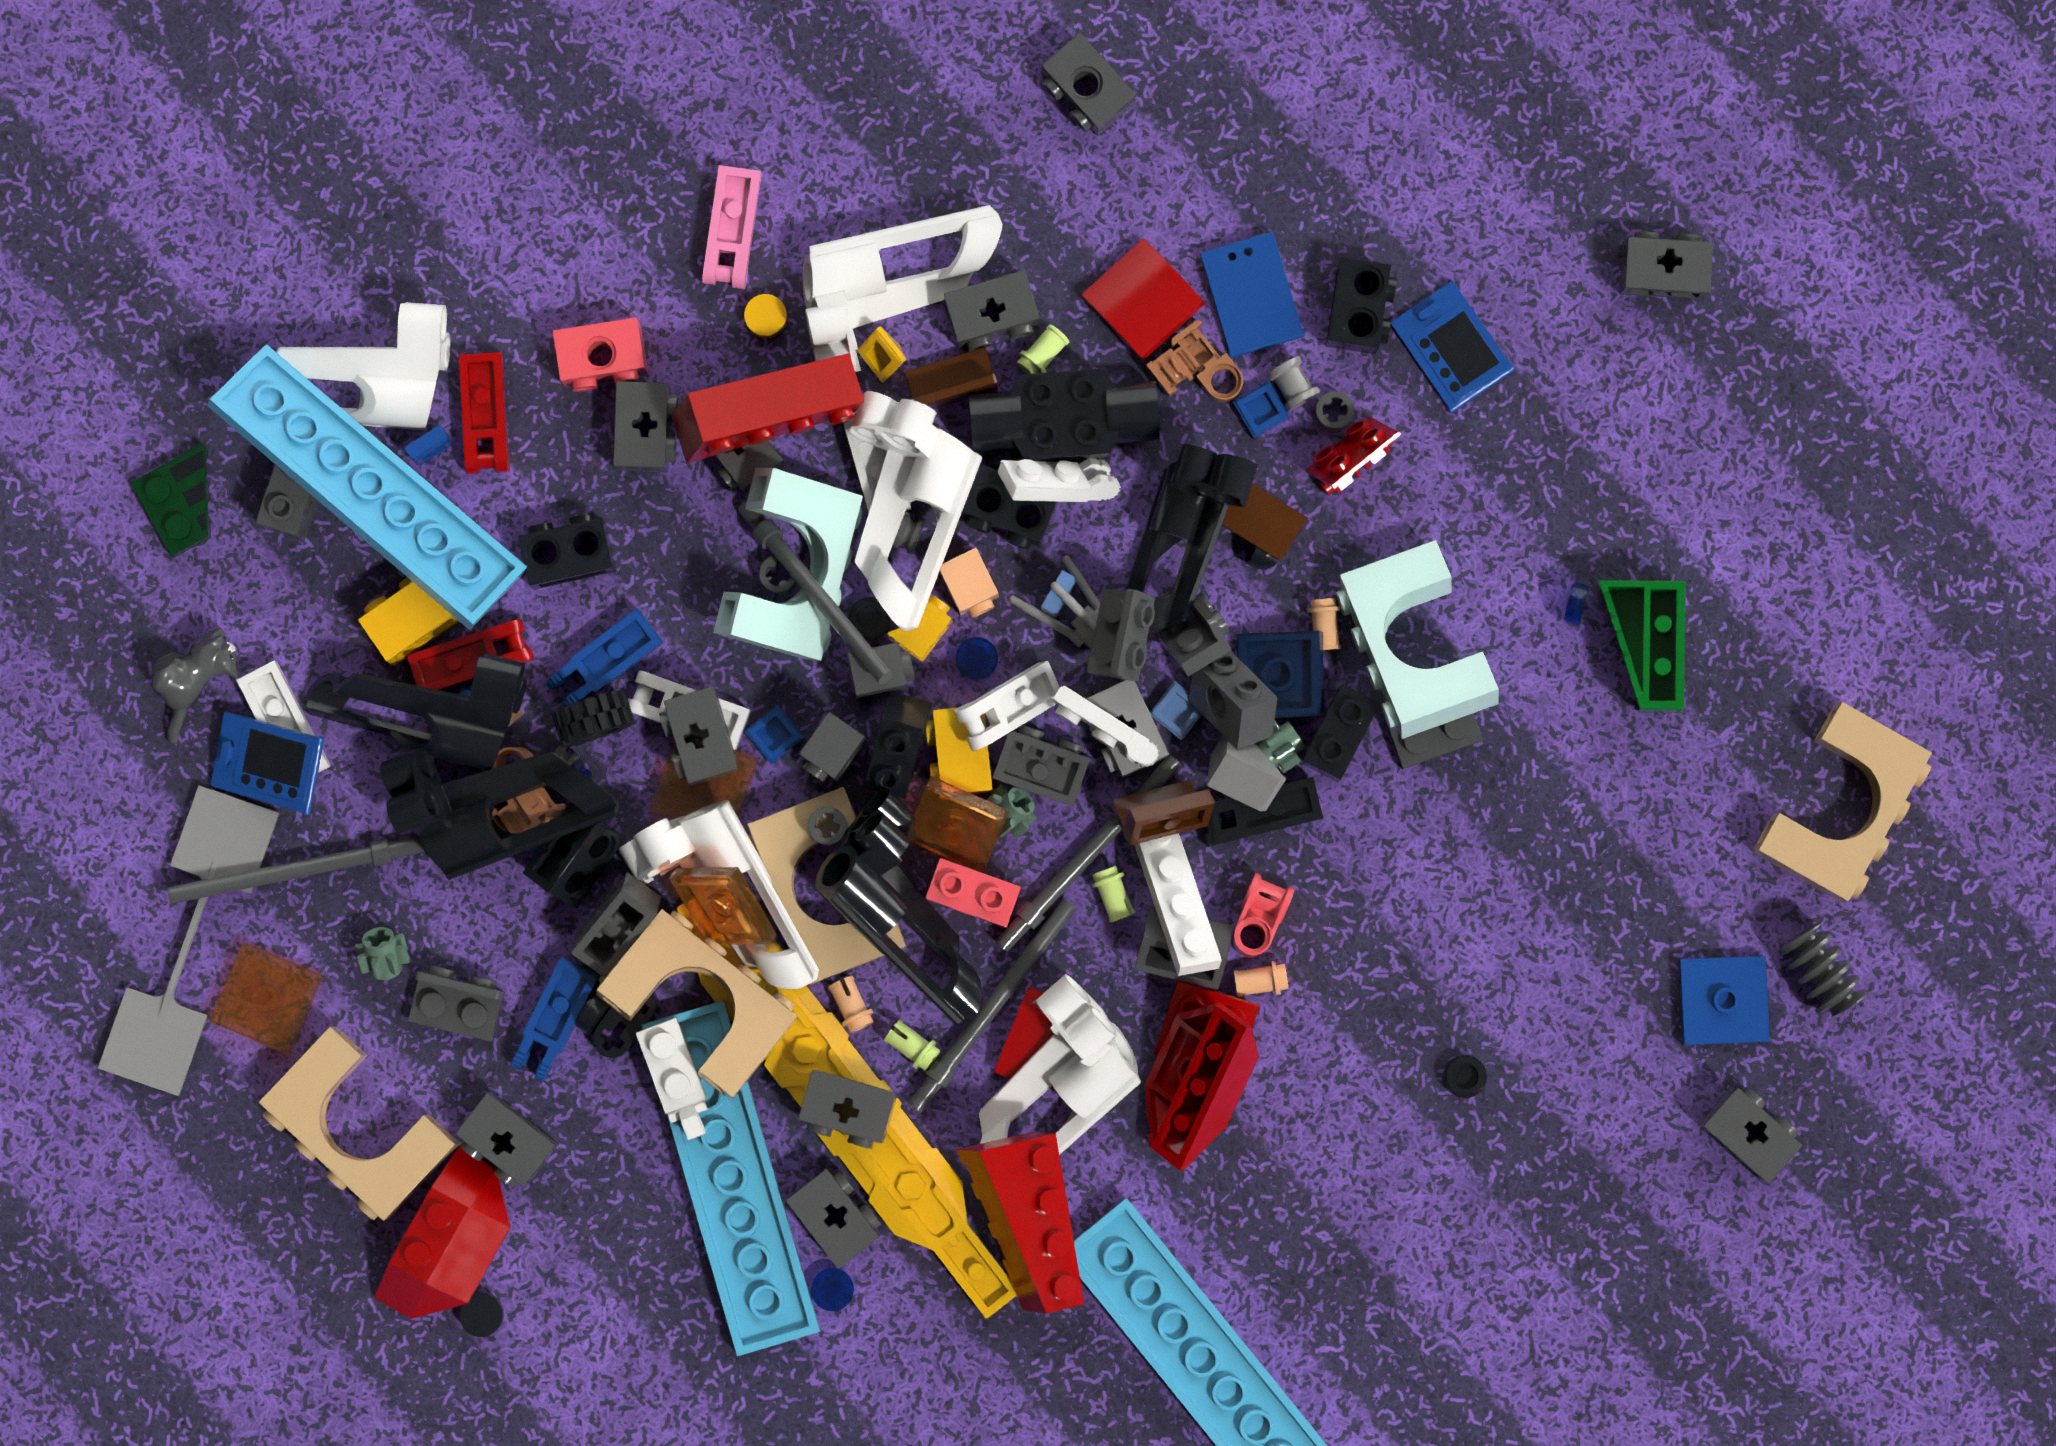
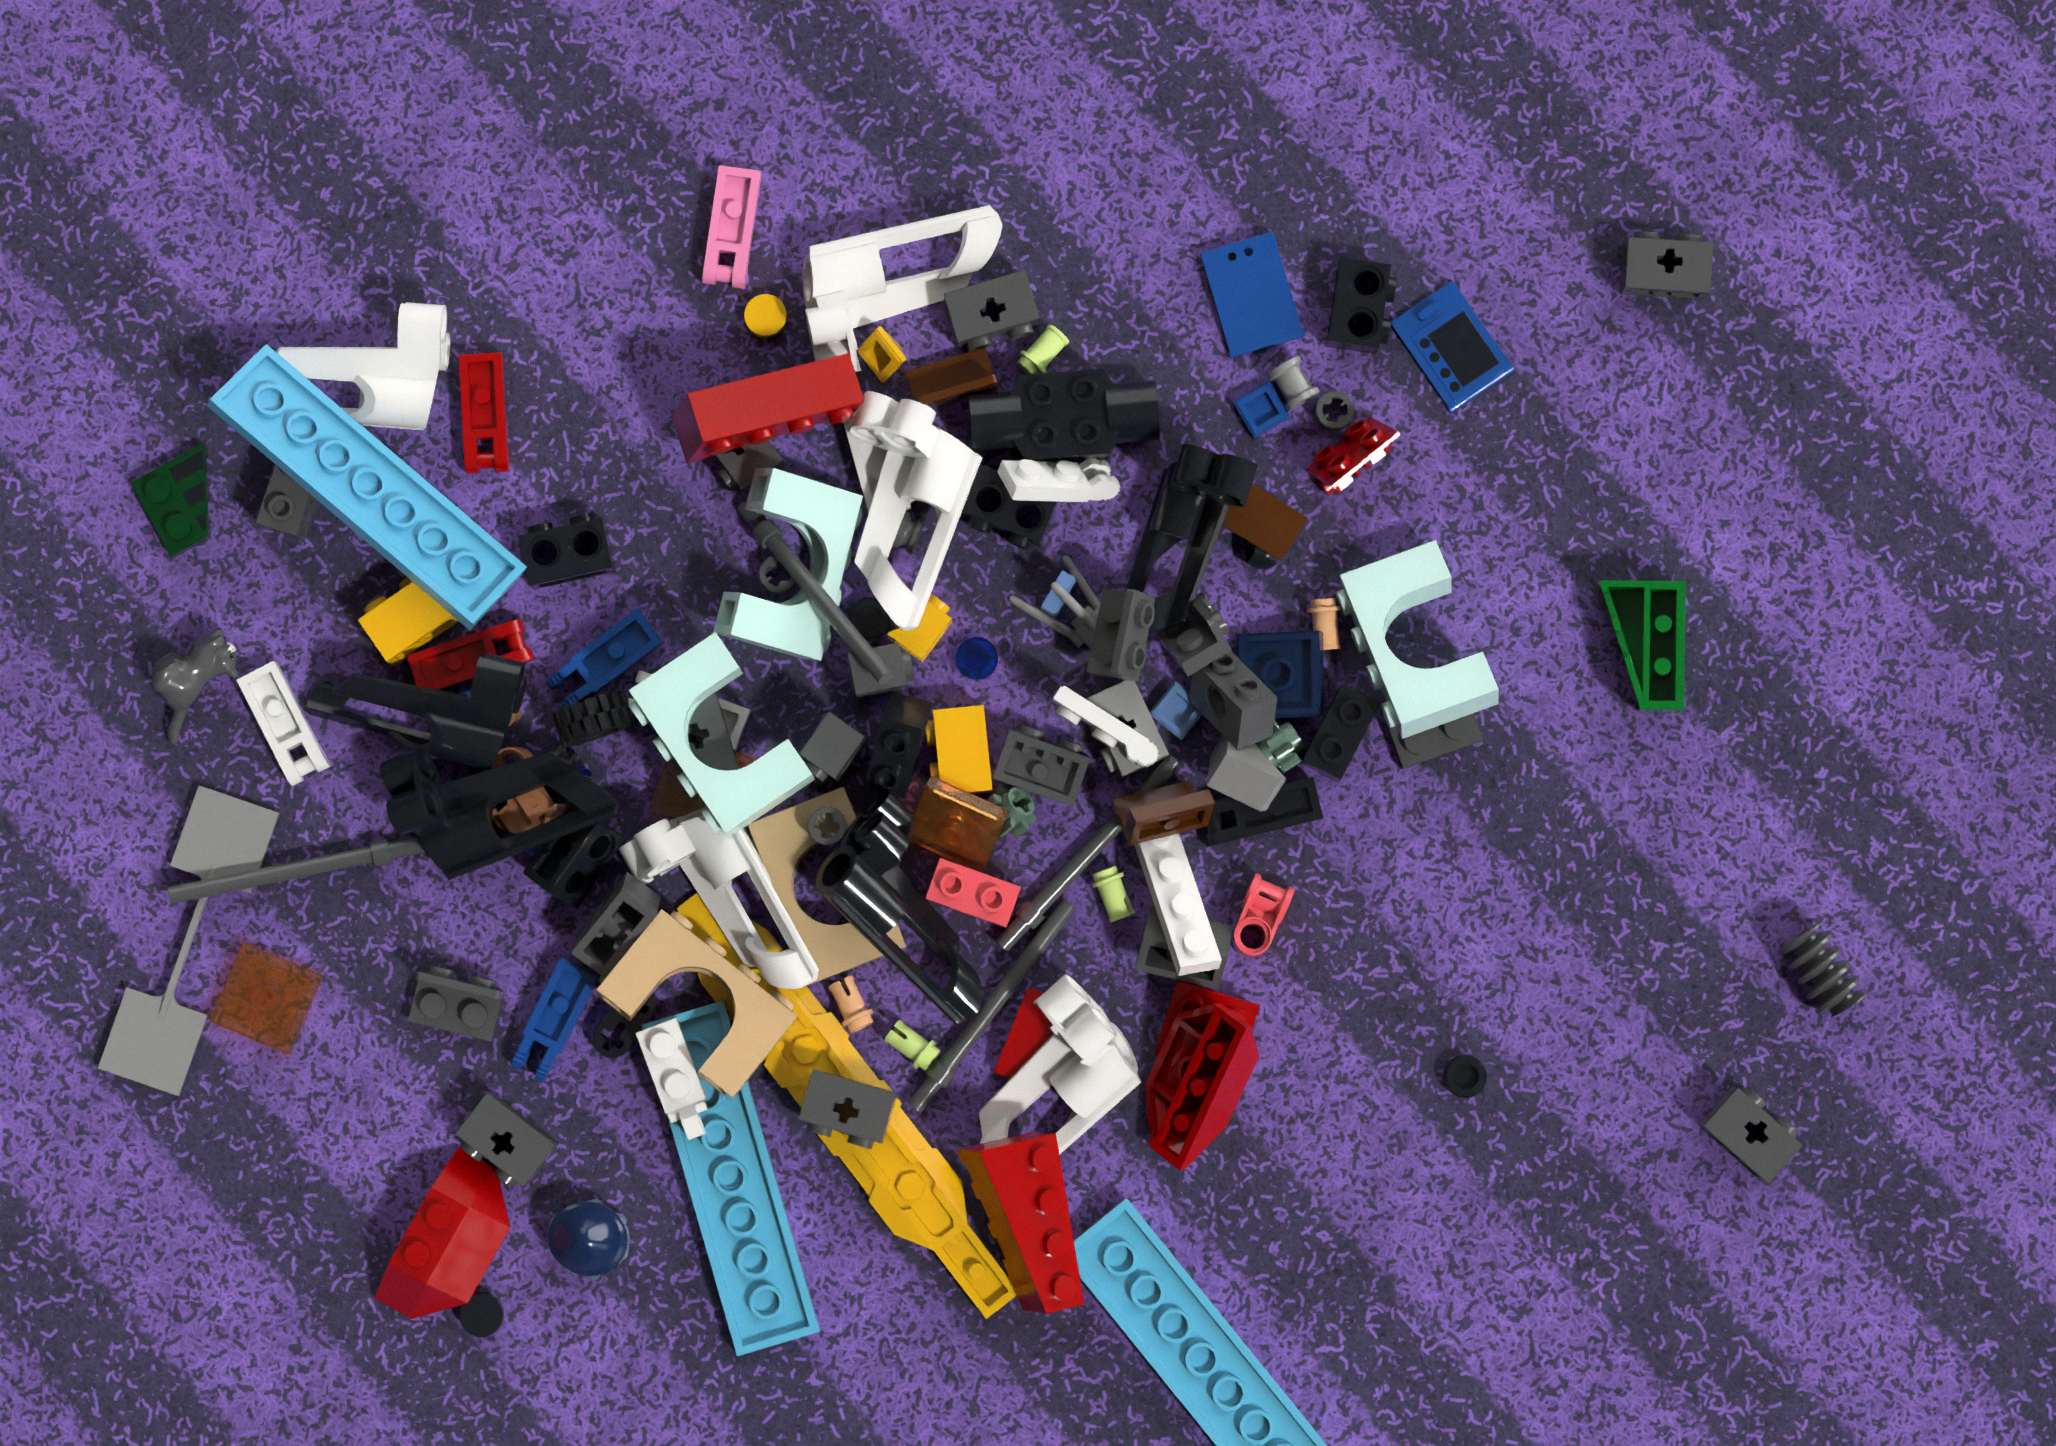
blue container [210,712,324,815] -> none
tan arch [259,1026,460,1221] -> none
sand green gear [354,927,410,980] -> none
blue tile [404,425,453,466] -> none
coral brick [553,317,648,392] -> none
black tile [575,994,611,1036] -> none
dark grey brick [613,381,678,473] -> none
clear orange plate [669,867,777,944] -> none
blue tile [744,705,804,765] -> none
dark grey brick [786,1167,881,1269] -> none
clear blue tile [811,1267,854,1311] -> none
light nougat brick [939,548,999,618] -> none
white plate [954,661,1060,751] -> none
dark grey brick [1041,32,1136,136] -> none
red slope [1081,238,1205,361] -> none
nougat piece [1146,320,1243,403] -> none
light nougat pin [1234,961,1289,997] -> none
clear blue tile [1563,582,1590,627] -> none
blue plate [1678,956,1770,1045] -> none
tan arch [1752,702,1932,903] -> none
none -> dark blue hair [548,1199,630,1280]
none -> light aqua arch [629,632,815,837]

